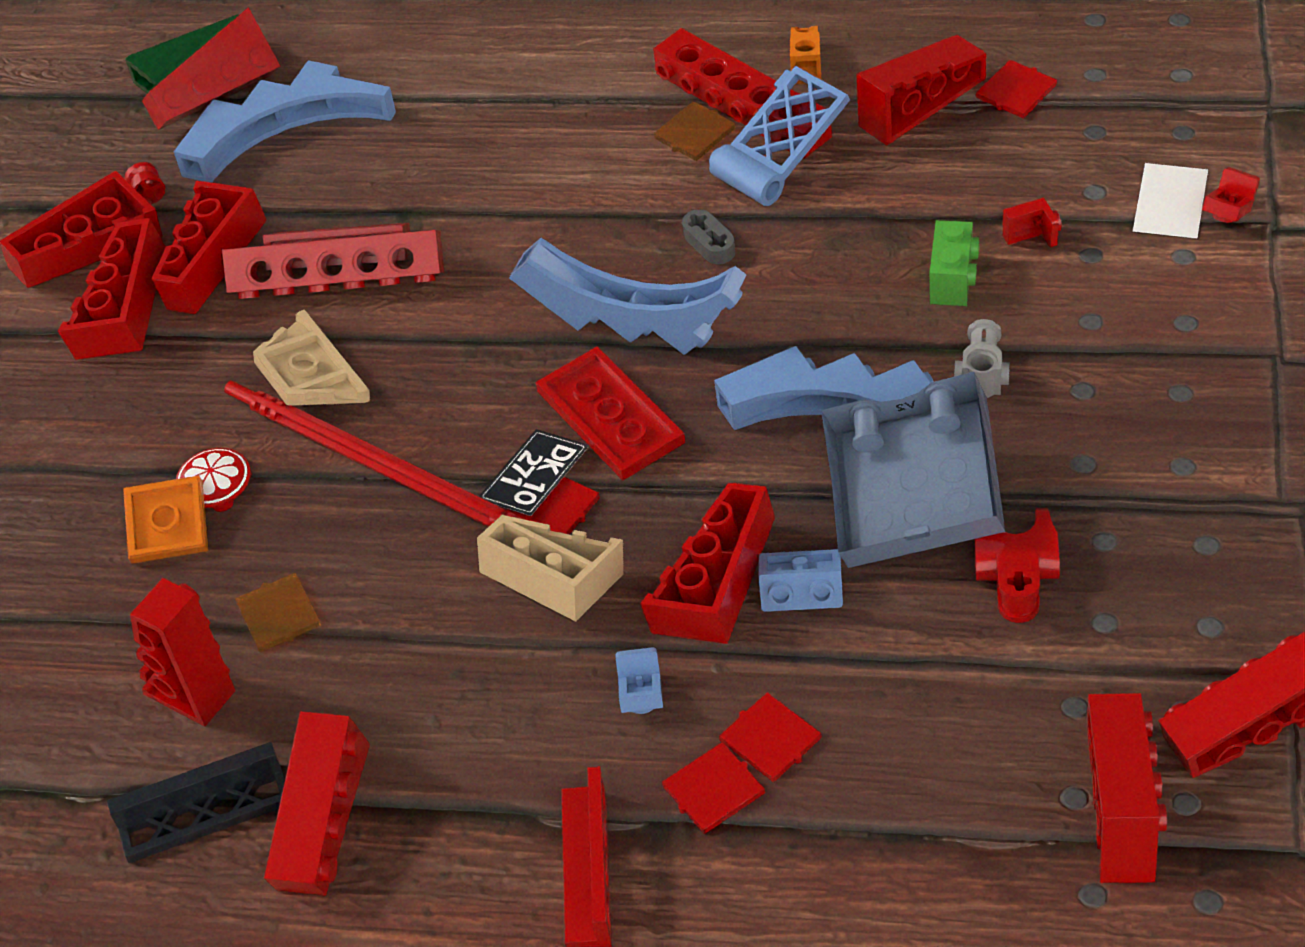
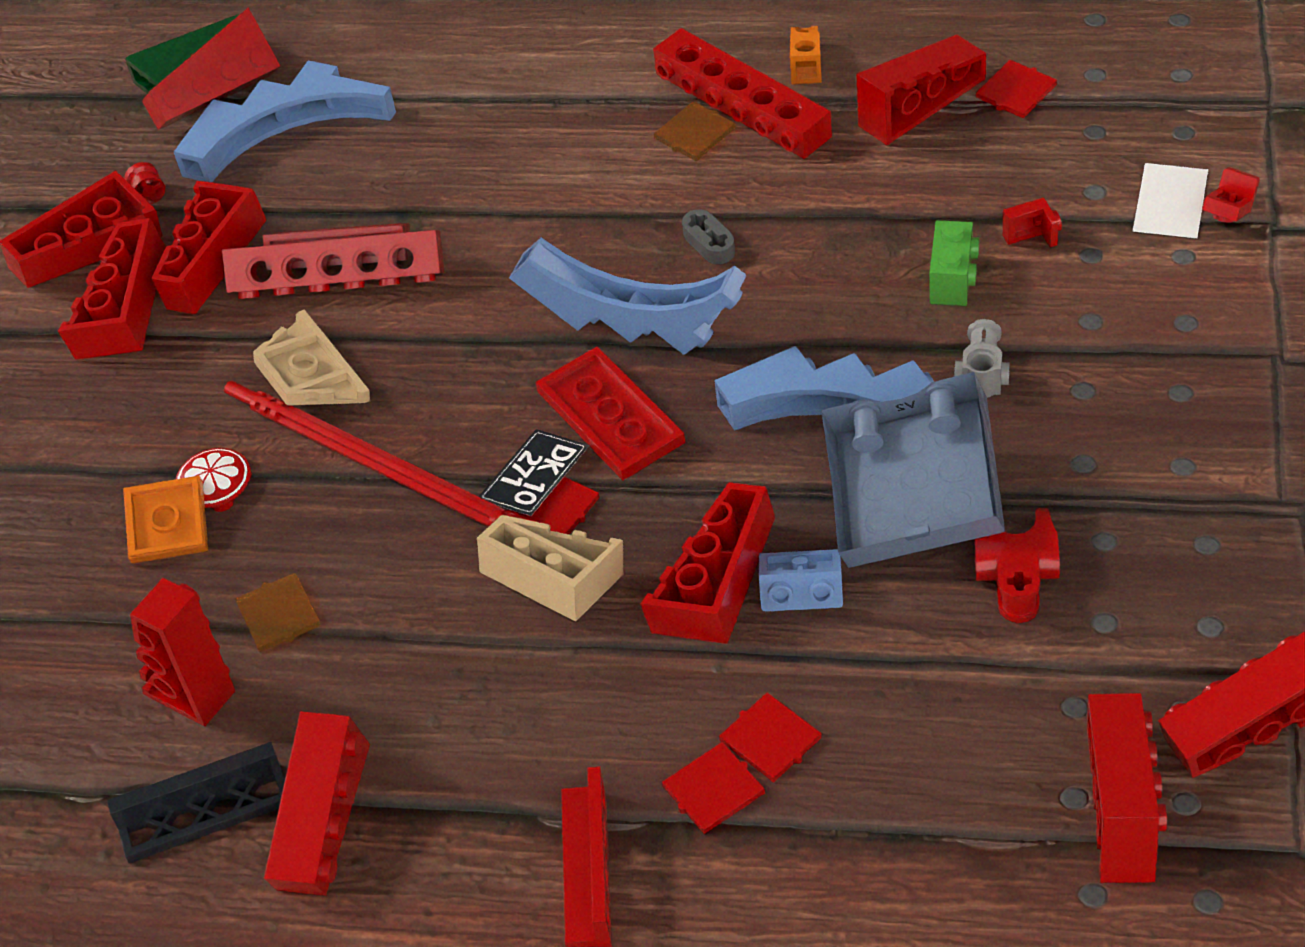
medium blue bracket [615,647,663,714] -> none
medium blue piece [709,66,850,206] -> none

